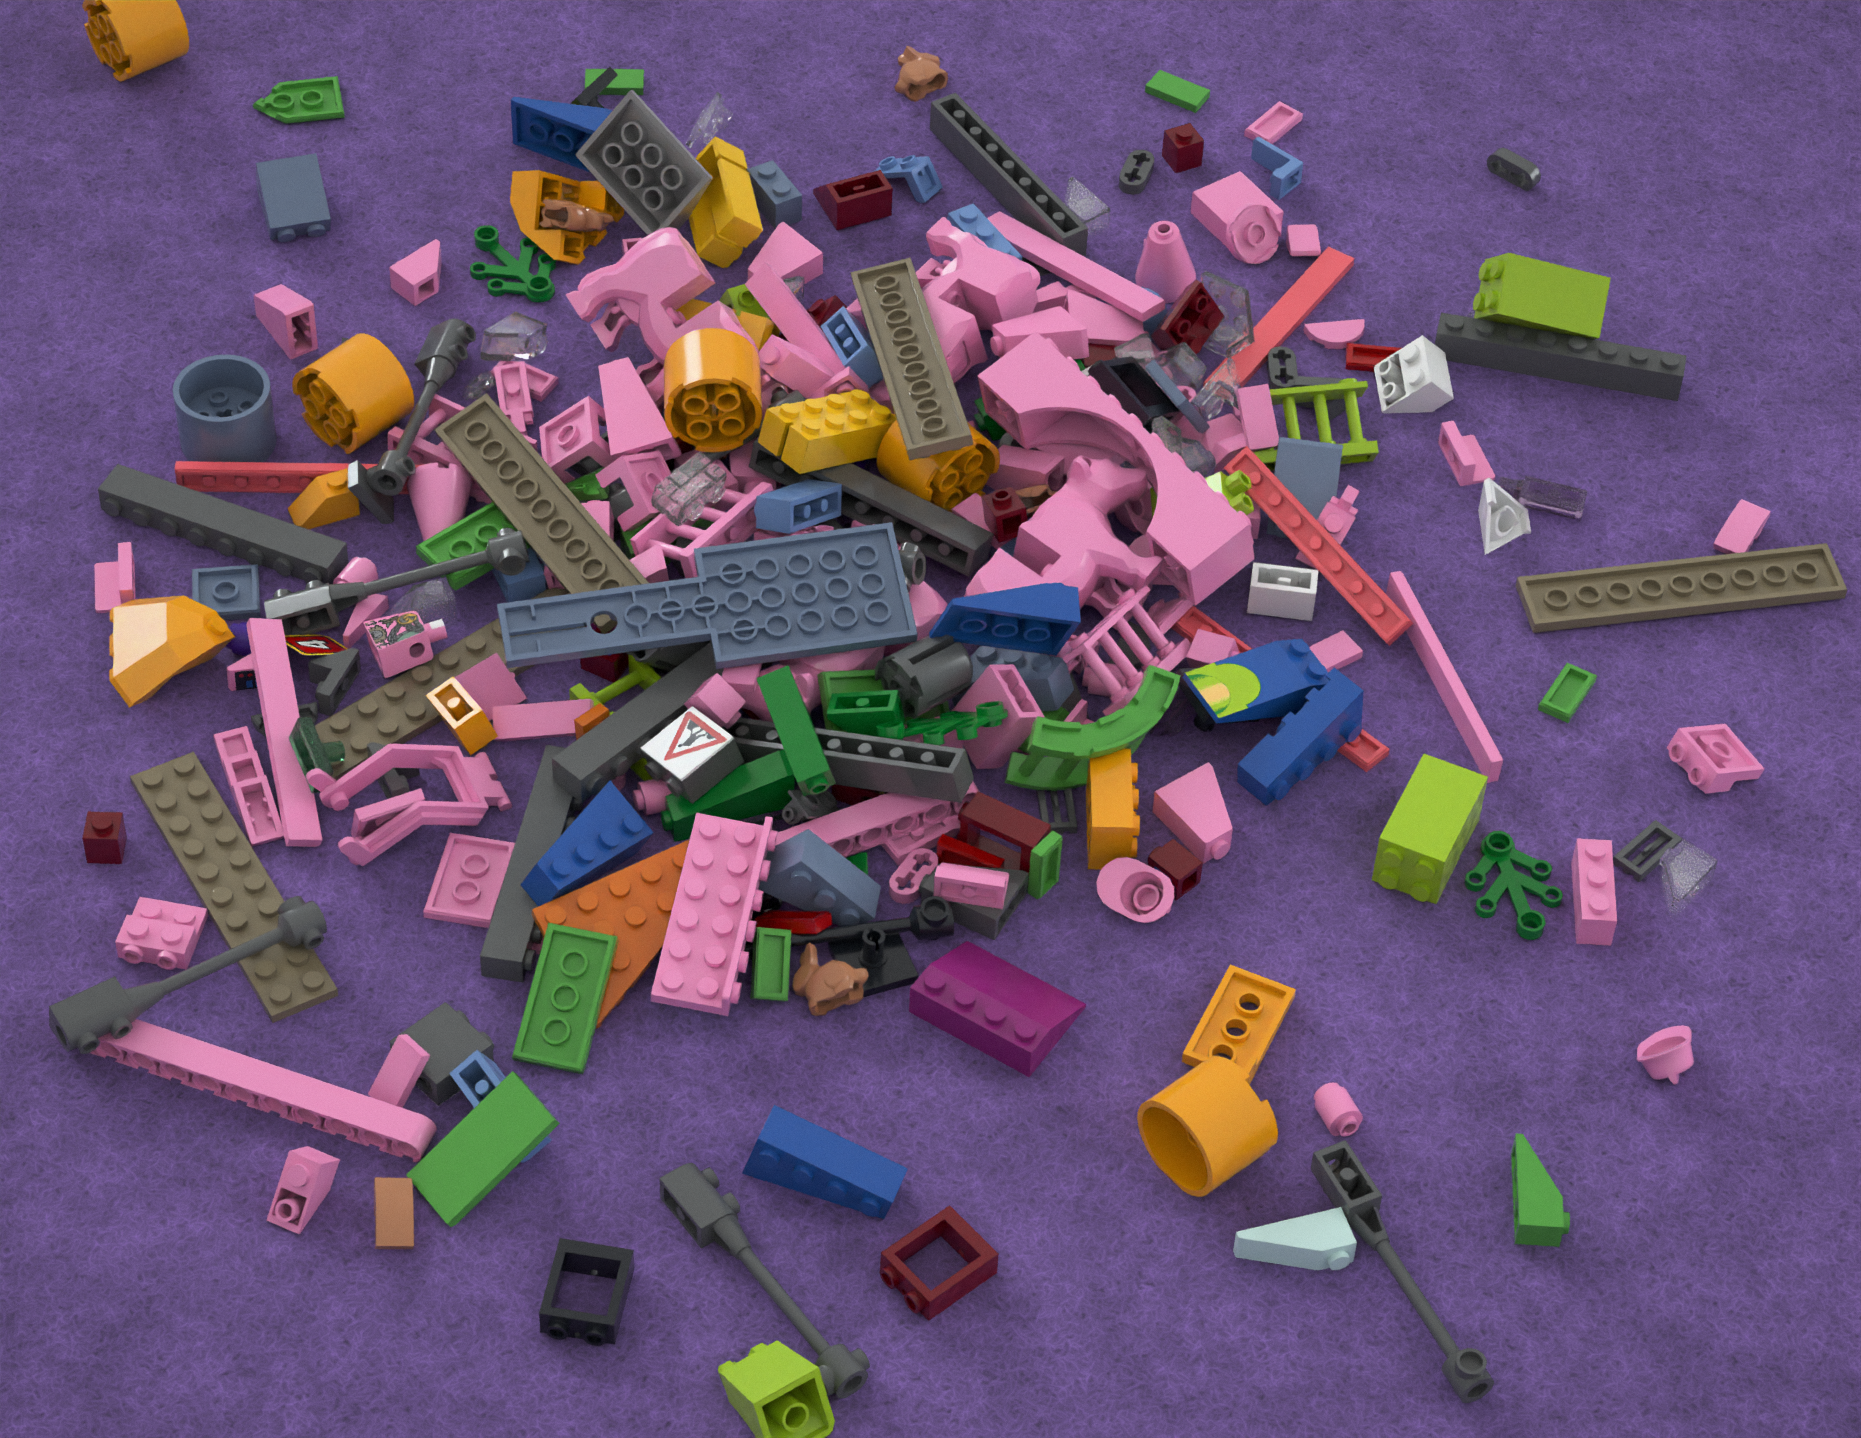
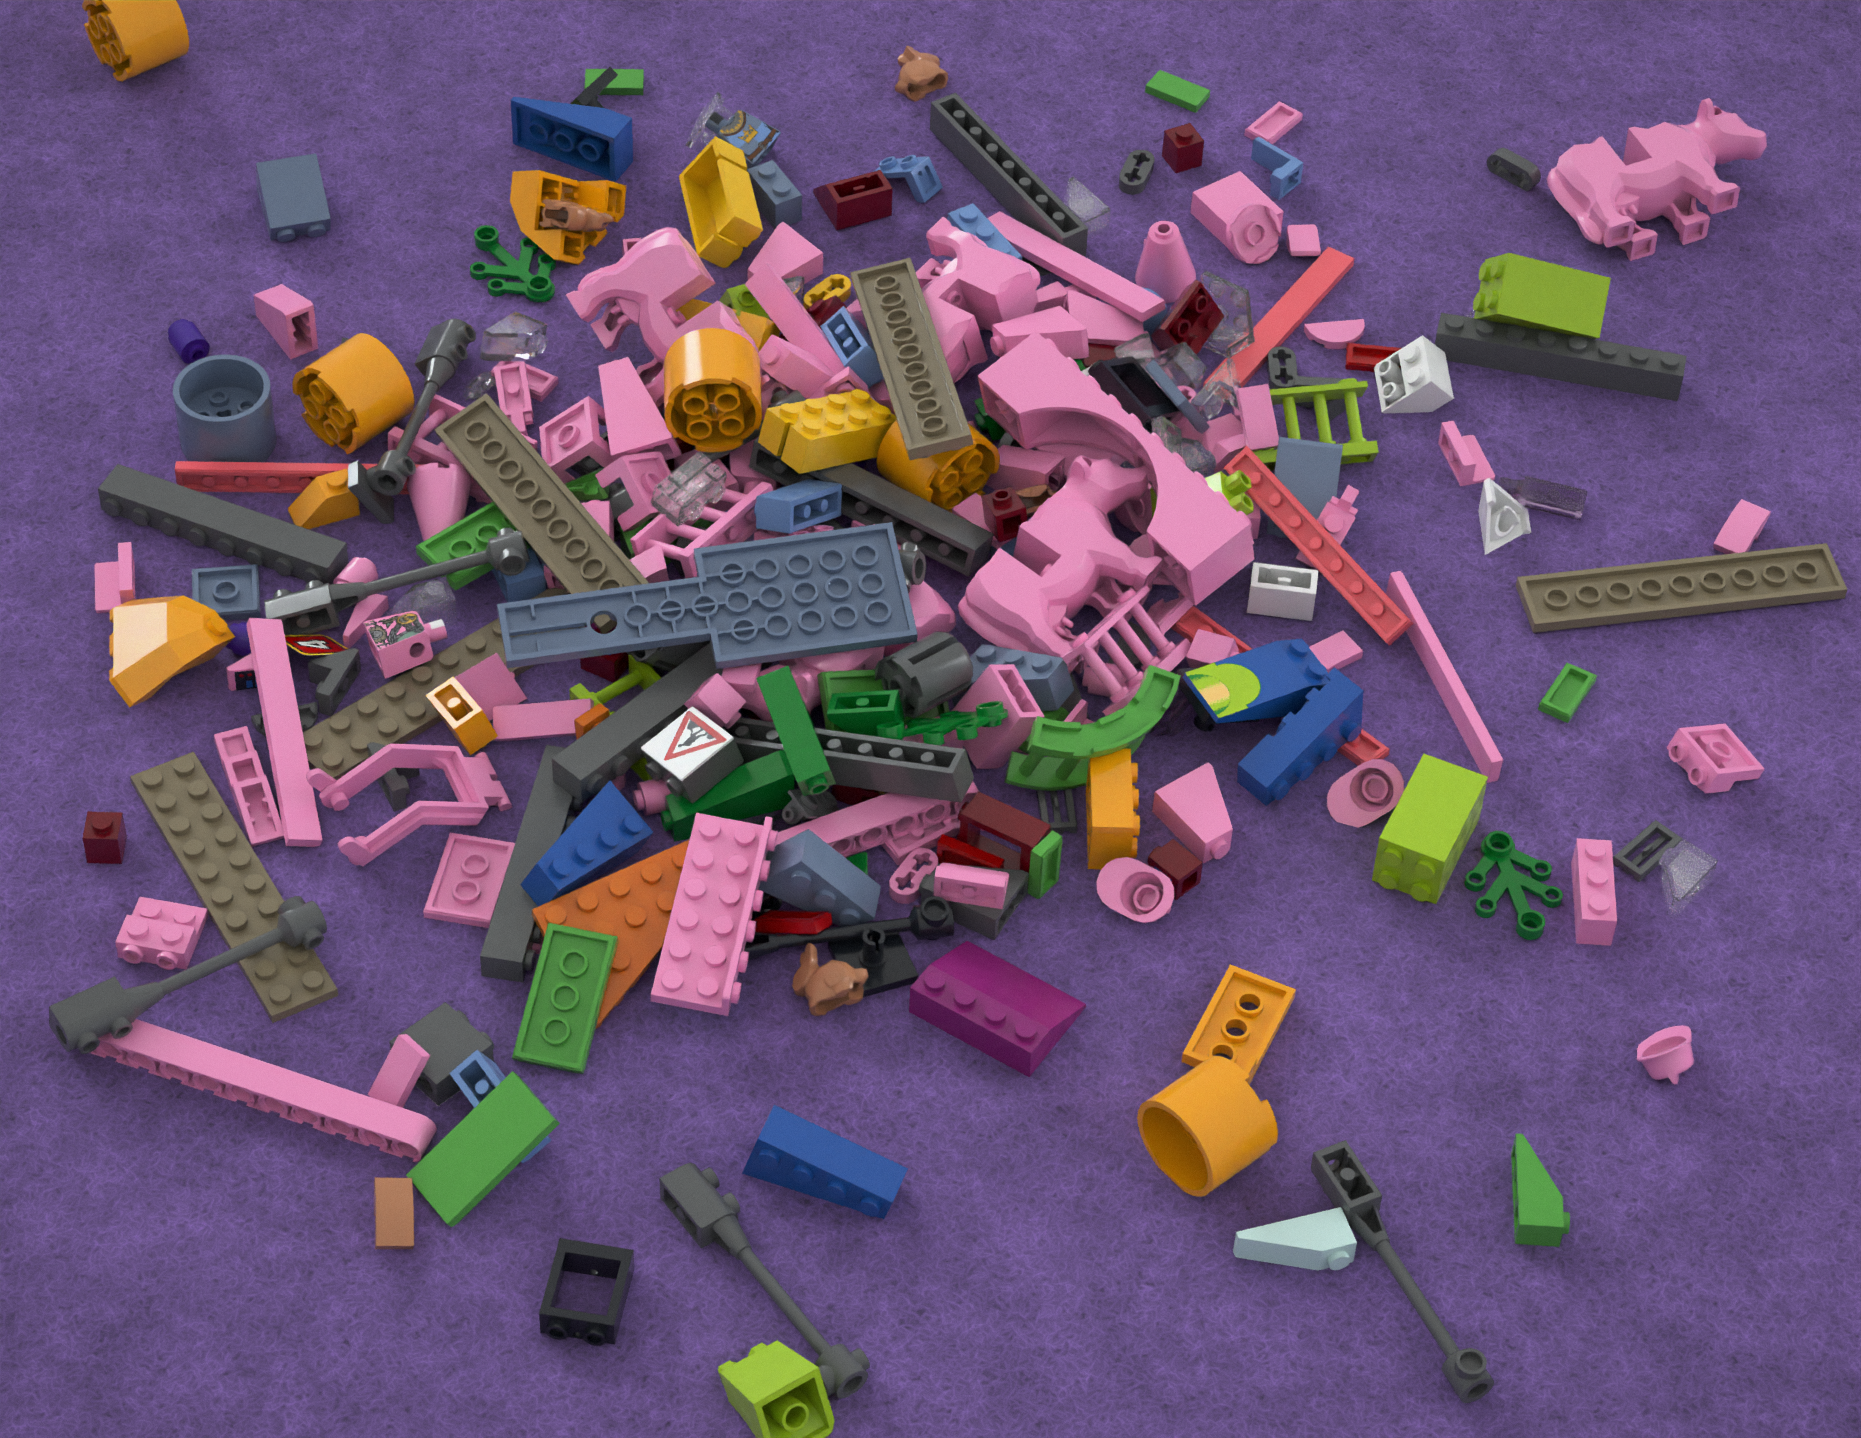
bright green tile [253,76,345,124] -> none
bright pink slope [266,1146,340,1234] -> none
clear green tile [289,717,345,793] -> none
bright pink tile [351,789,425,838] -> none
bright pink slope [389,239,442,306] -> none
light grey slope [575,90,713,235] -> none
bright green tile [750,927,791,1002] -> none
dark red window [879,1205,999,1321] -> none
blue slope [929,583,1081,656] -> none
bright pink brick [1314,1082,1363,1137] -> none
none -> dark purple brick [168,319,210,364]
none -> torso [705,110,781,169]
none -> yellow beam [803,274,851,309]
none -> bright pink piece [1327,759,1404,828]
none -> bright pink animal [1547,98,1767,261]

